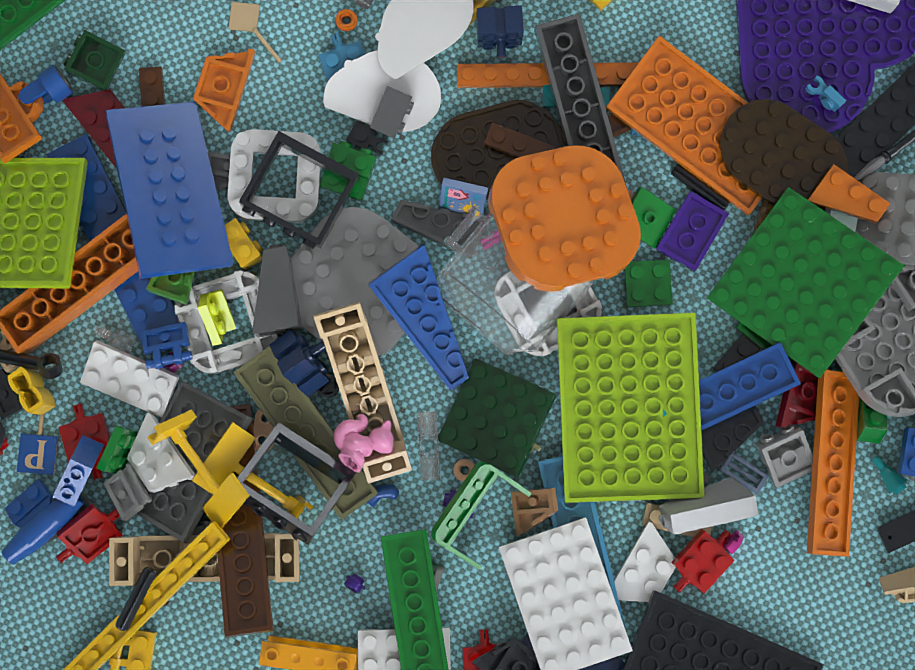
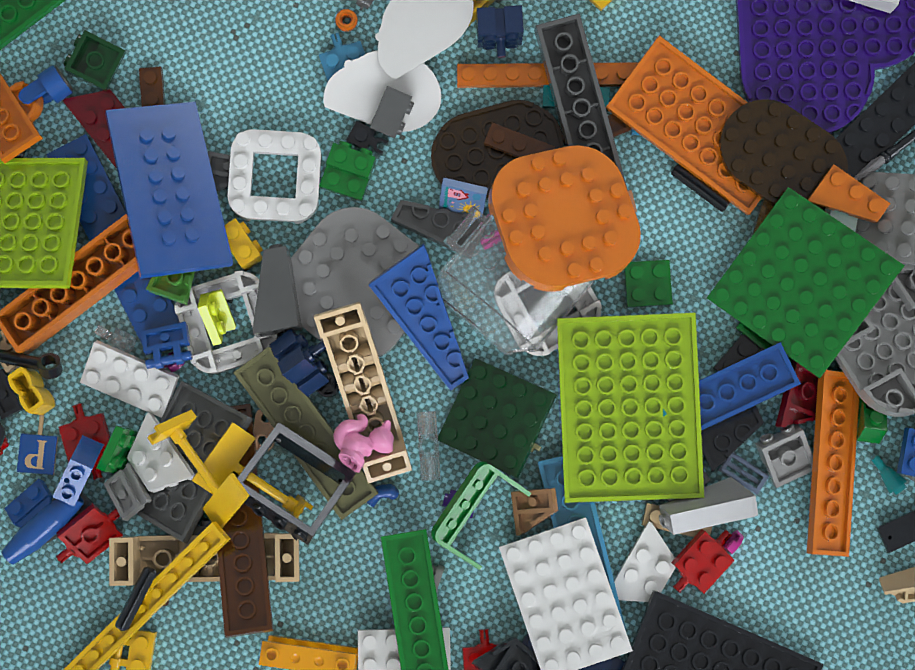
orange wing [193,49,256,132] -> none
tan piece [228,2,281,63] -> none
black window [239,131,360,249] -> none
dark purple plate [344,573,365,594] -> none
light nougat plate [453,459,475,482] -> none
green plate [631,187,676,249] -> none
dark purple plate [656,191,729,272] -> none
dark azure plate [805,76,846,112] -> none

